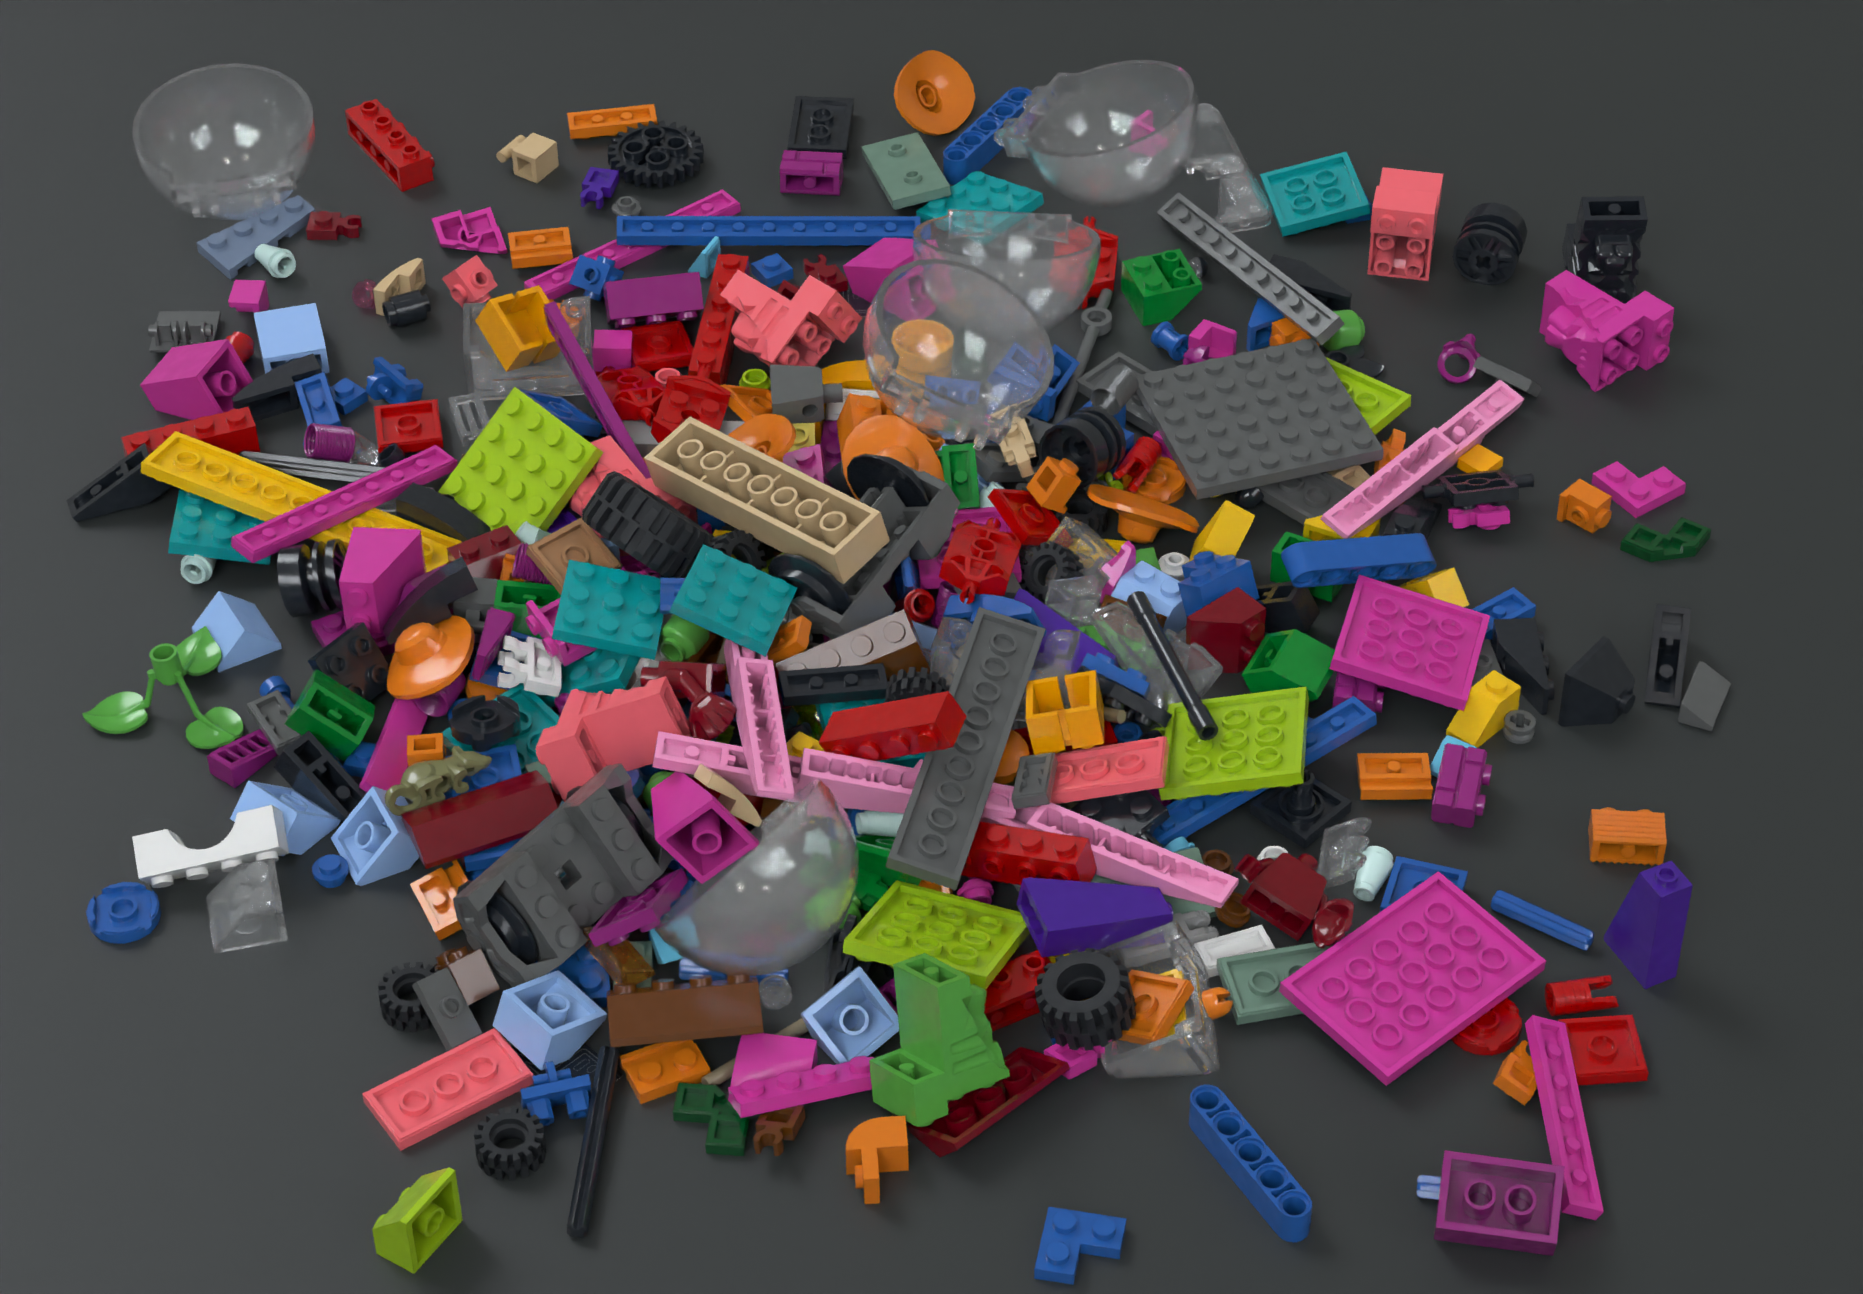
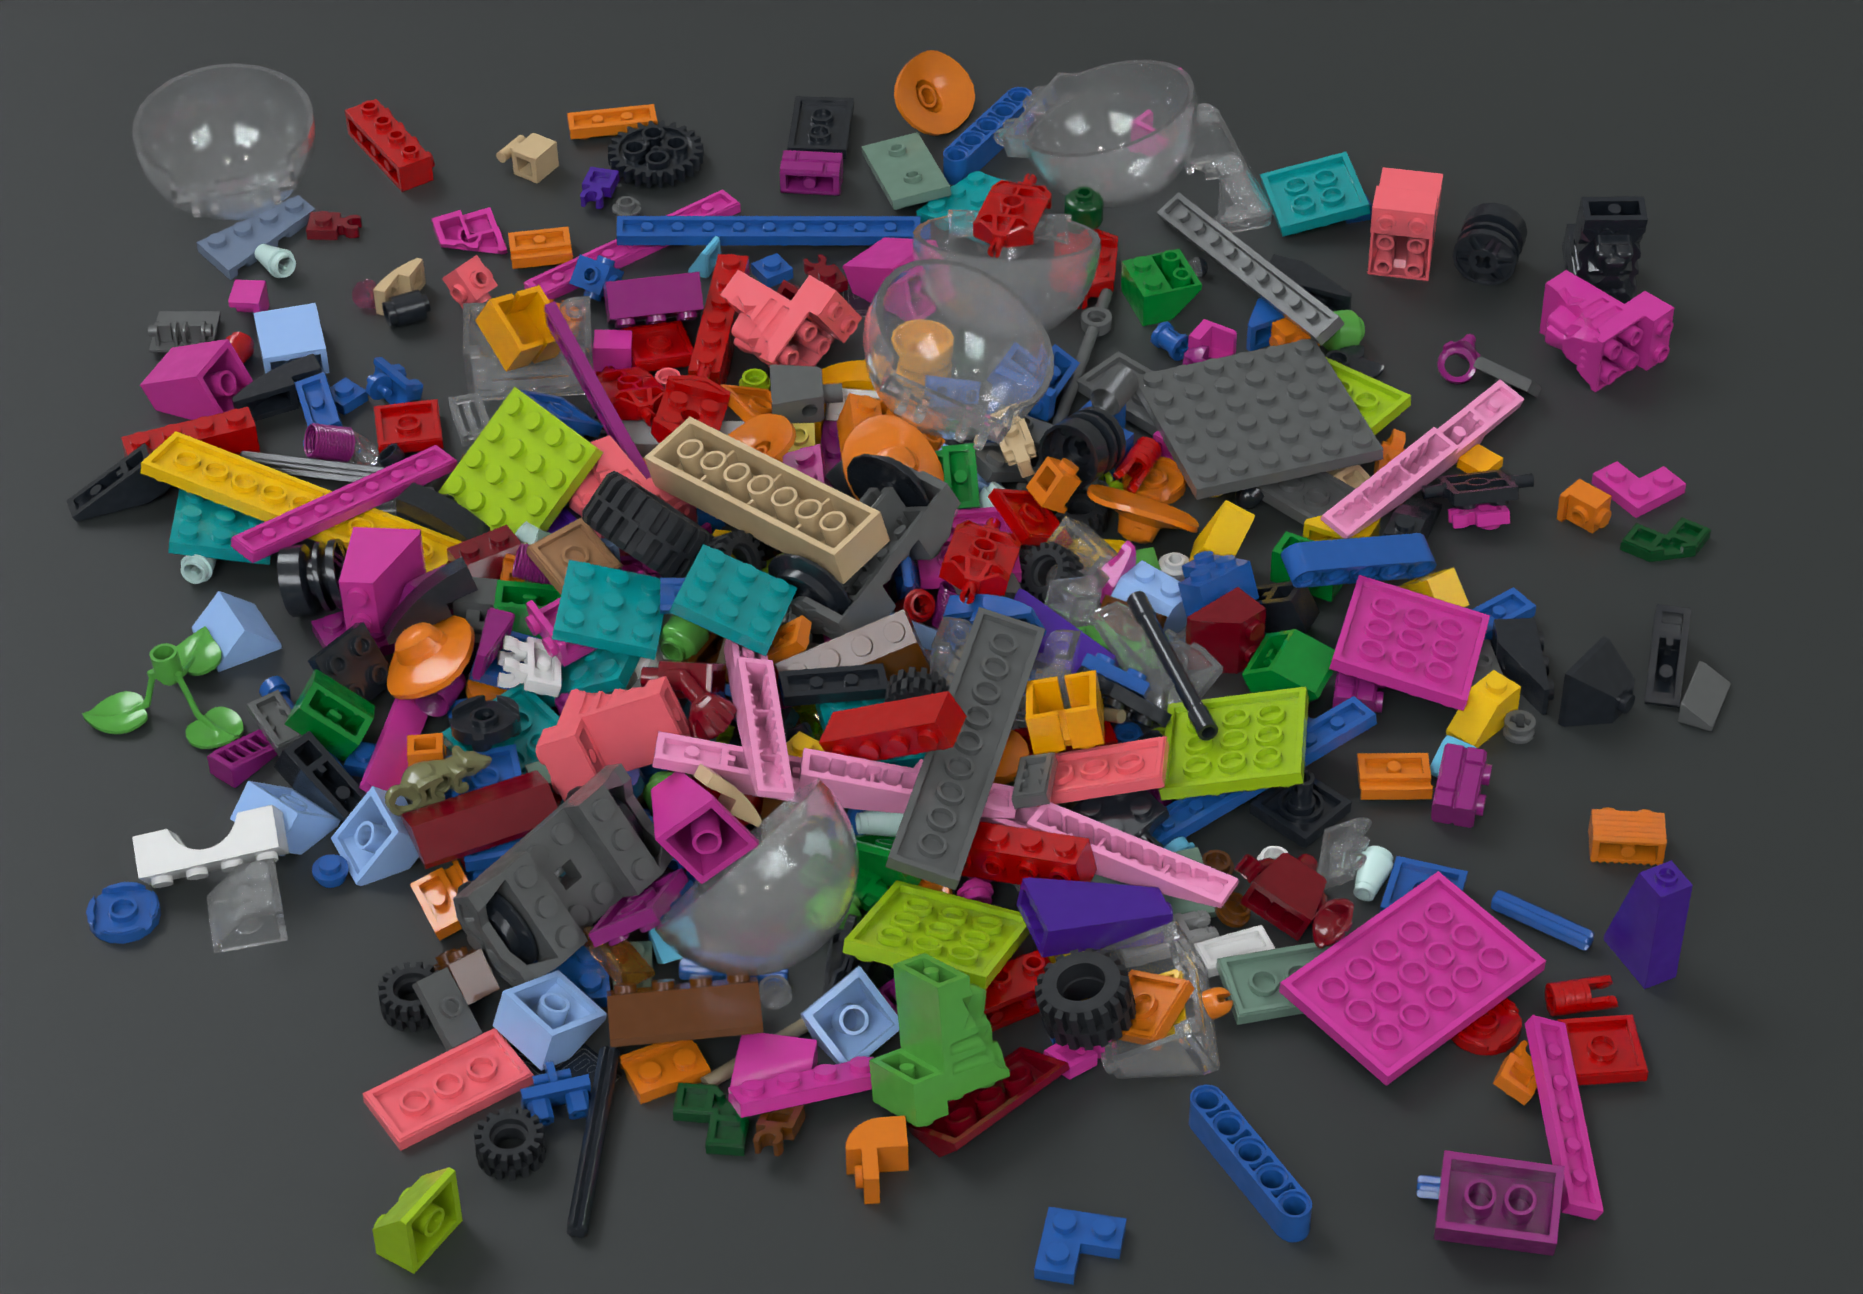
none -> red plate [973,173,1052,258]
none -> dark green head [1064,186,1104,233]

